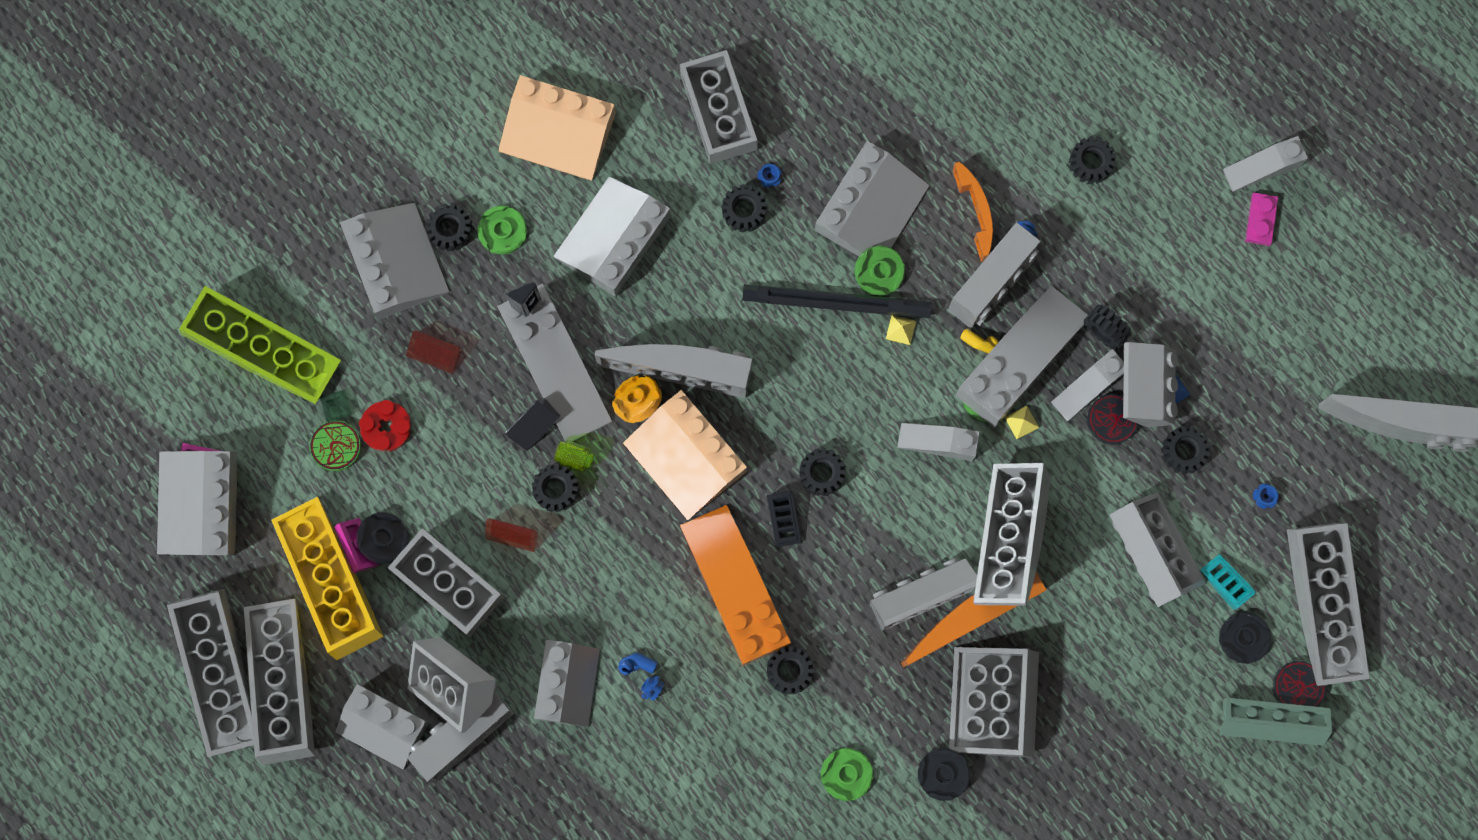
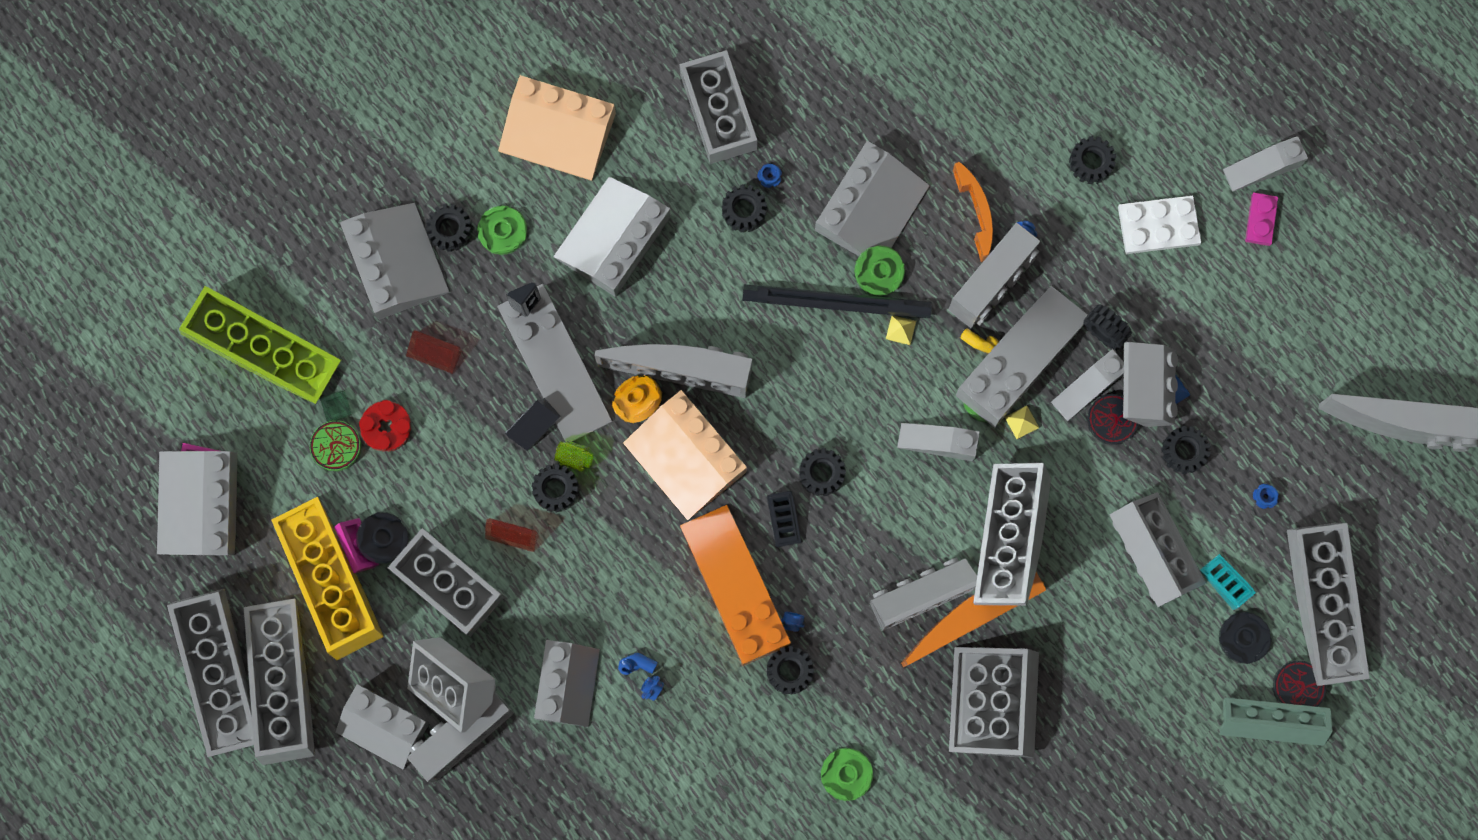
black tile [918,747,970,801] -> none
none -> blue plate [780,612,805,631]
none -> white plate [1118,196,1201,254]

